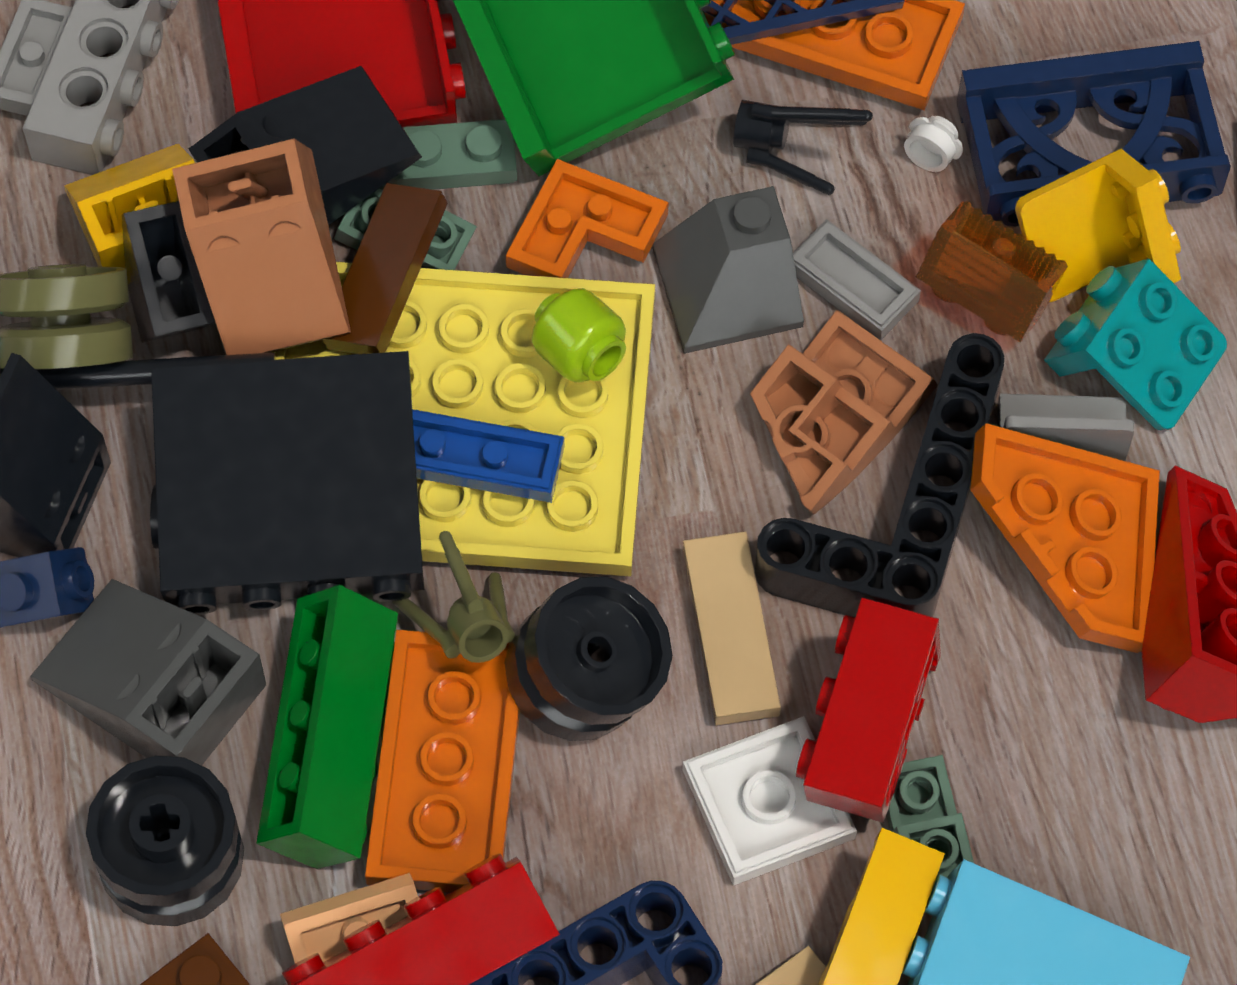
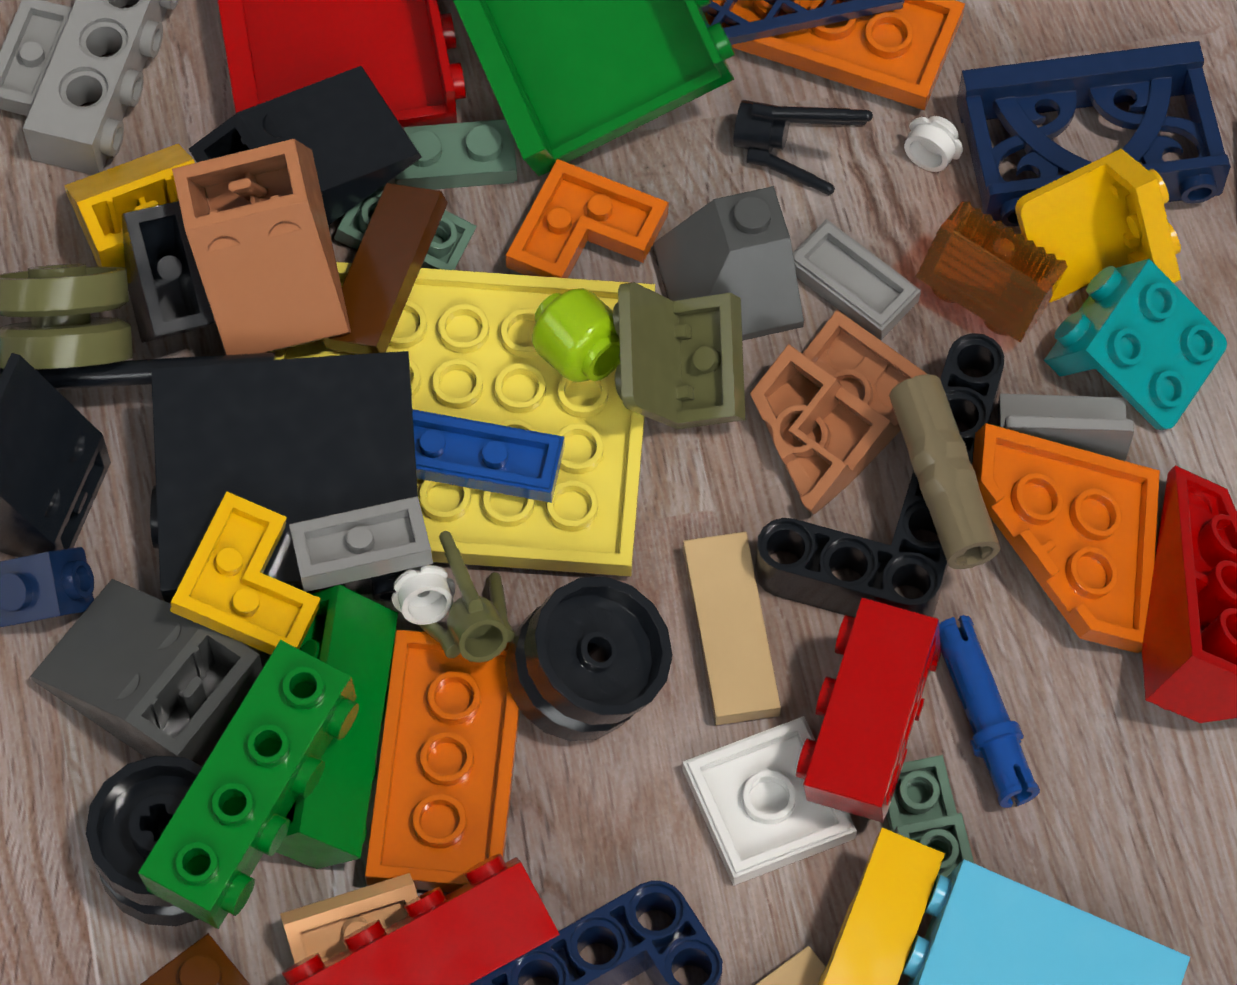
none -> green brick [138,640,359,929]
none -> yellow plate [170,491,321,655]
none -> light grey plate [289,496,433,592]
none -> white plate [391,565,455,625]
none -> olive bracket [613,282,746,429]
none -> dark tan axle [889,374,1001,569]
none -> blue pin [939,615,1040,808]

